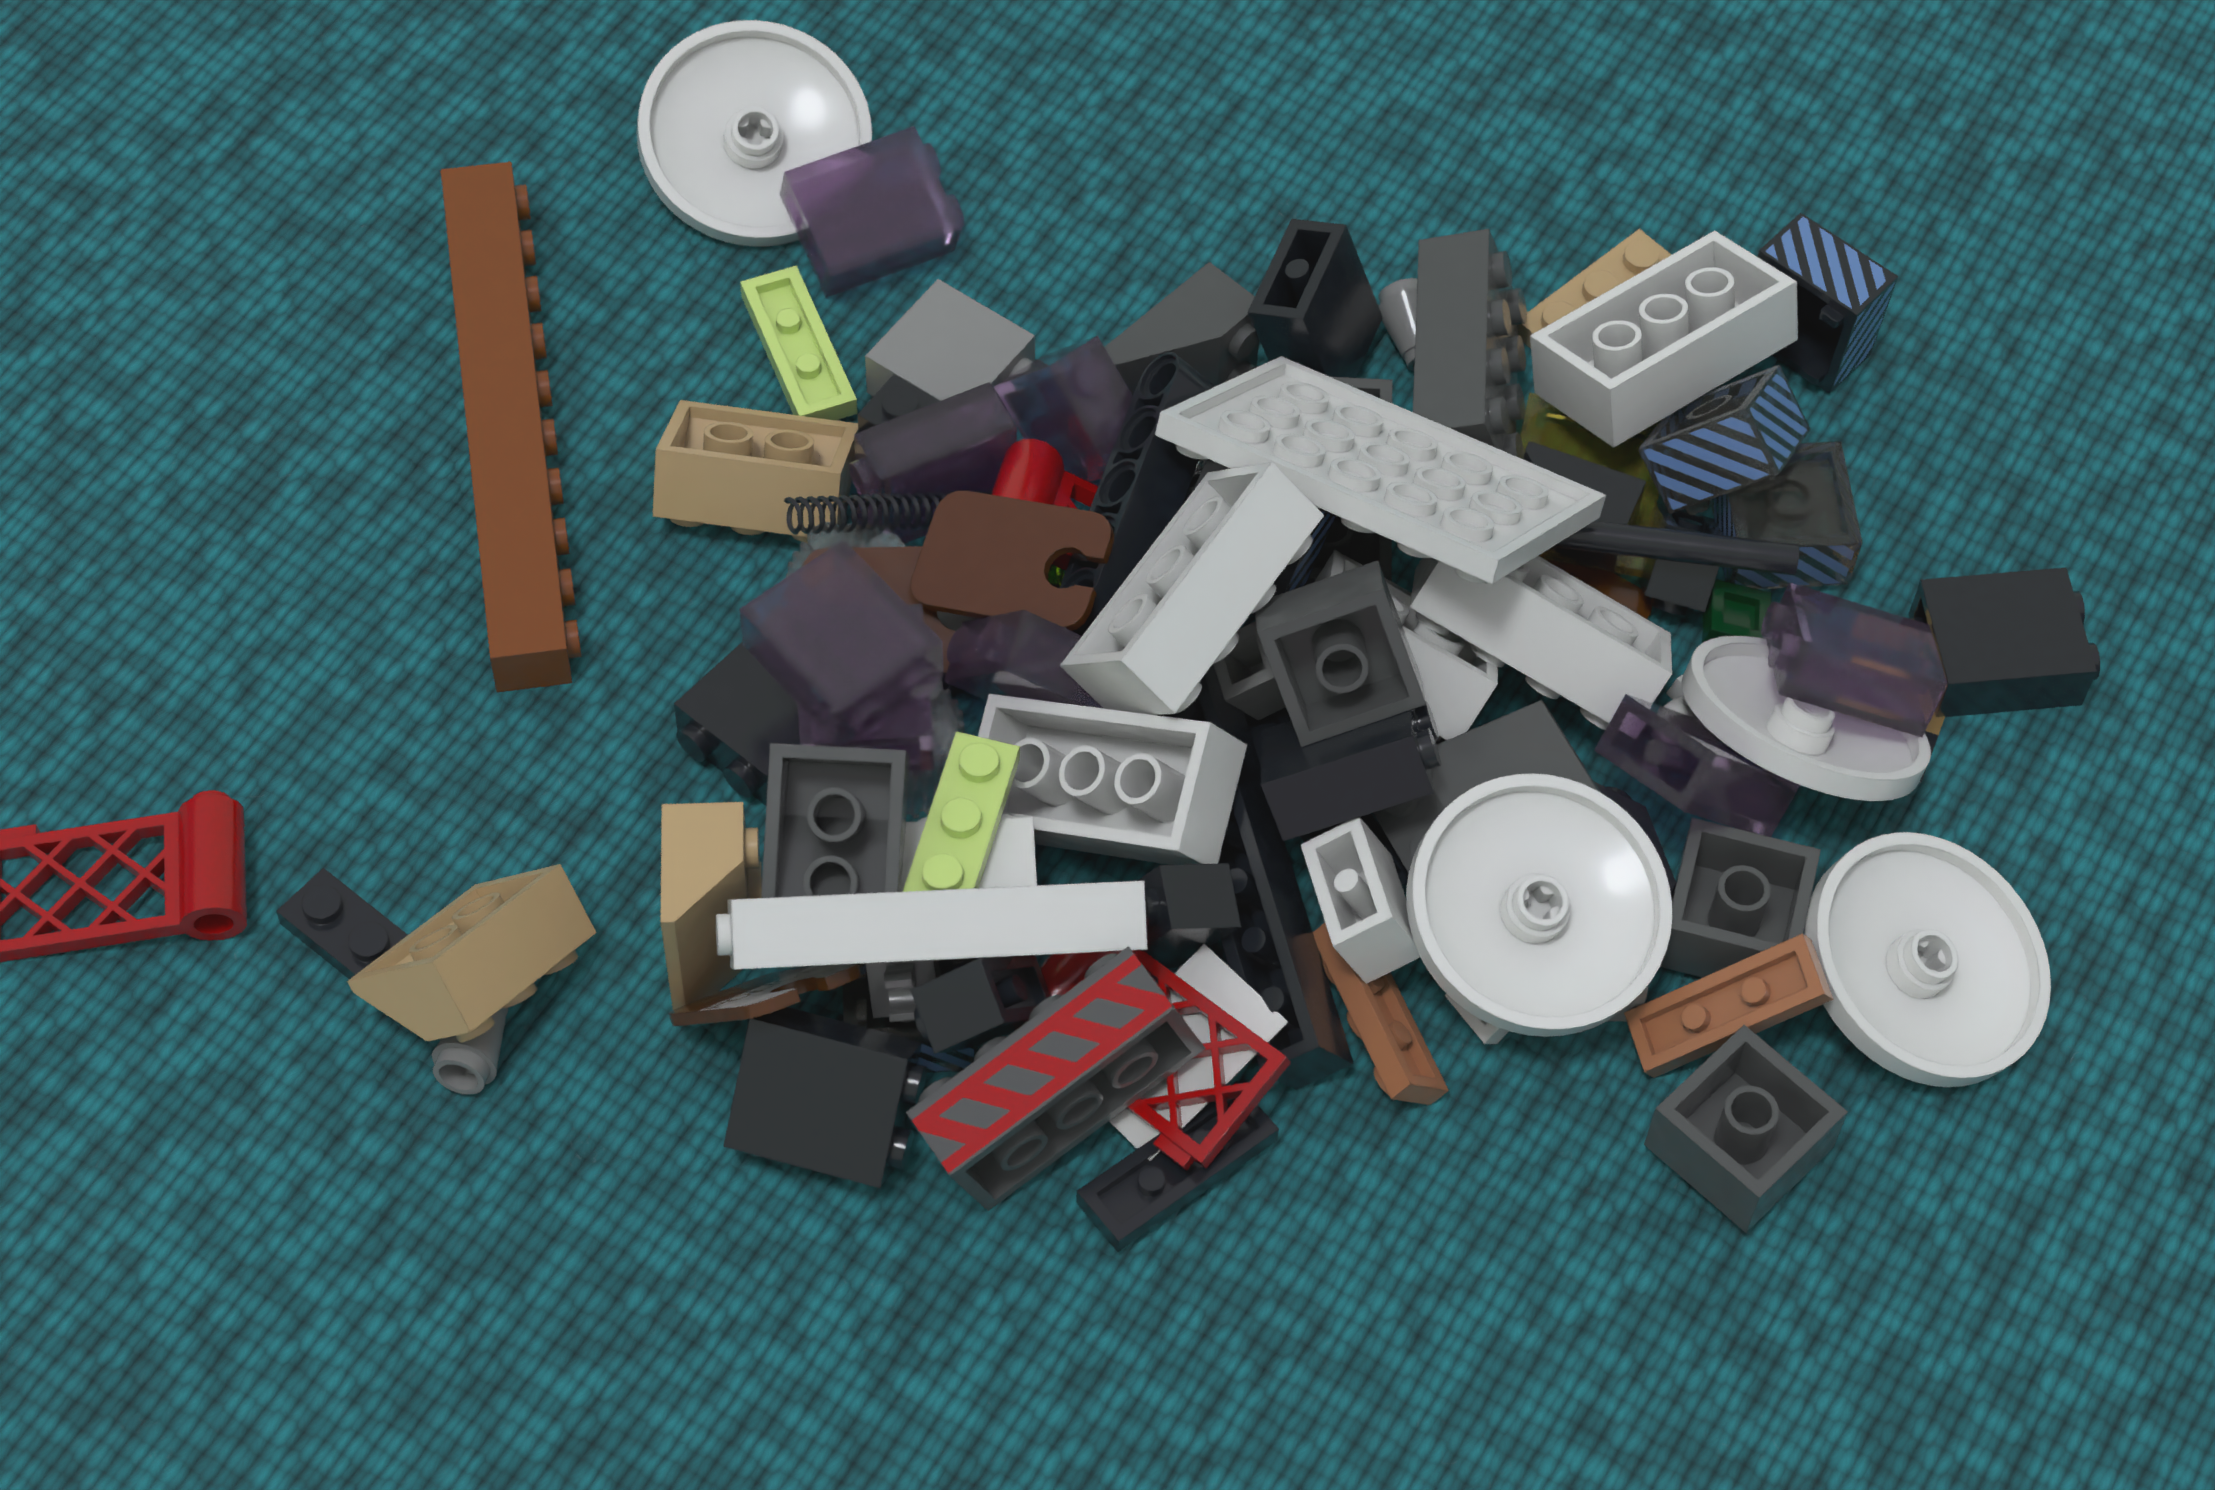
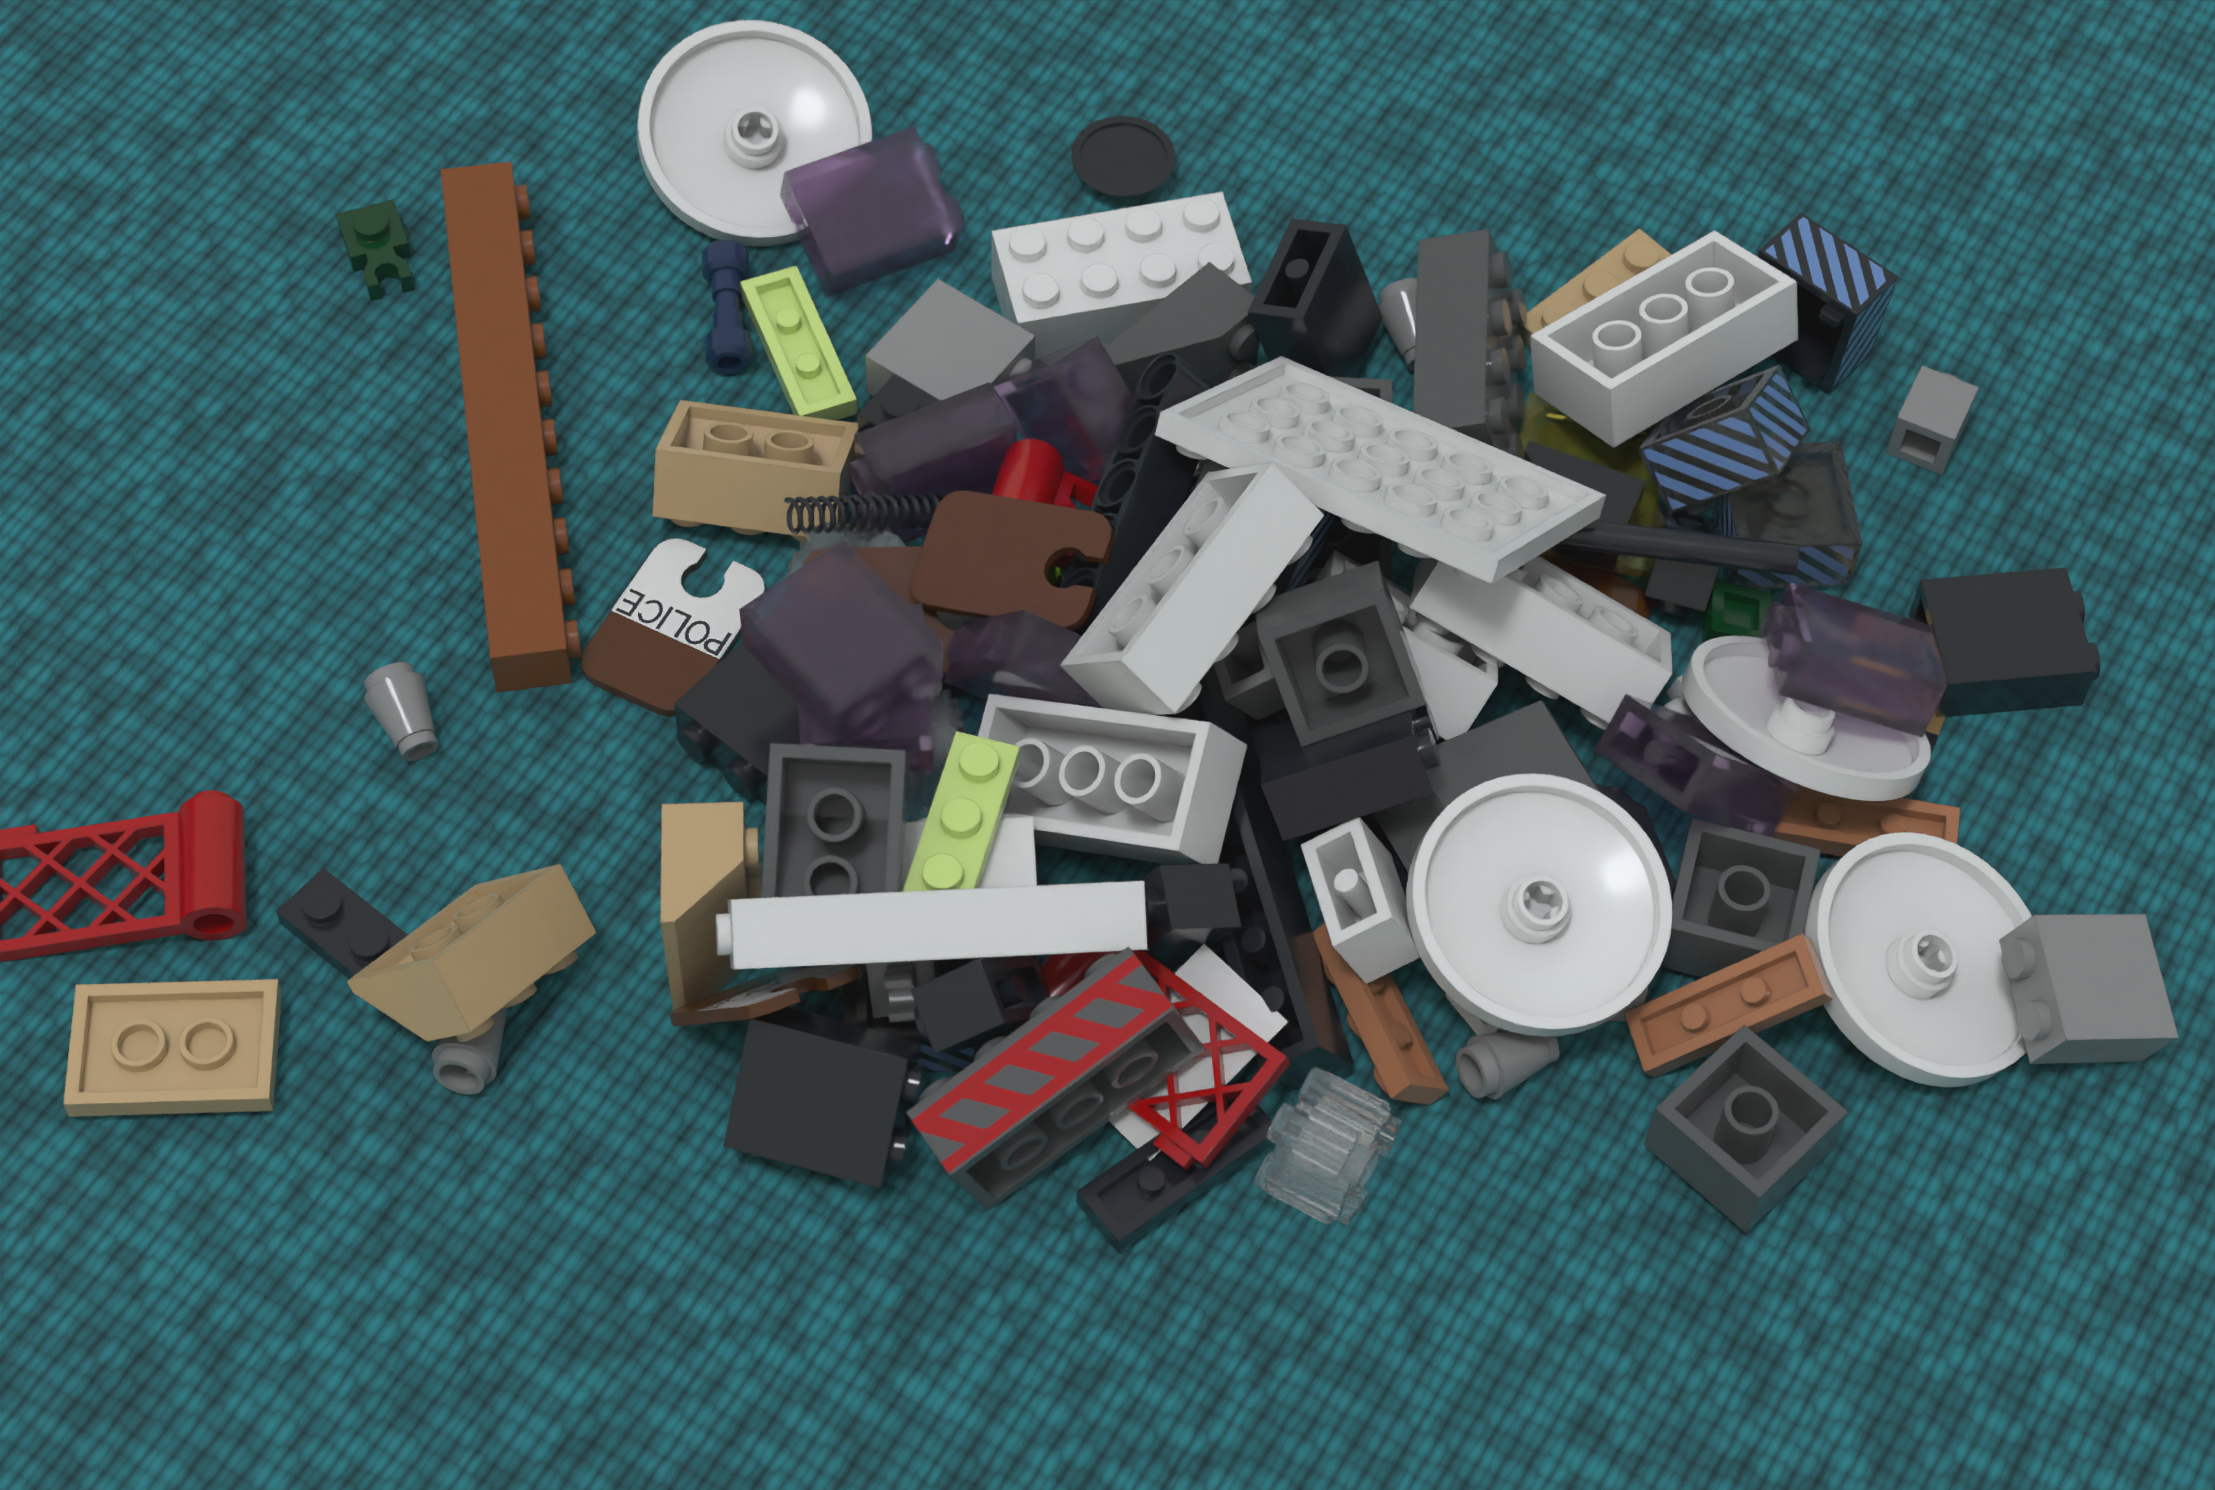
none -> tan plate [63,979,282,1117]
none -> dark green plate [336,199,414,301]
none -> light grey cone [364,662,439,761]
none -> piece [580,538,765,717]
none -> dark blue piece [702,239,754,375]
none -> white brick [991,192,1252,364]
none -> black piece [1071,116,1175,197]
none -> clear brick [1254,1067,1402,1226]
none -> light grey cone [1456,1031,1559,1099]
none -> nougat plate [1759,775,1960,857]
none -> light grey brick [1886,366,1979,475]
none -> light grey brick [1999,914,2179,1064]

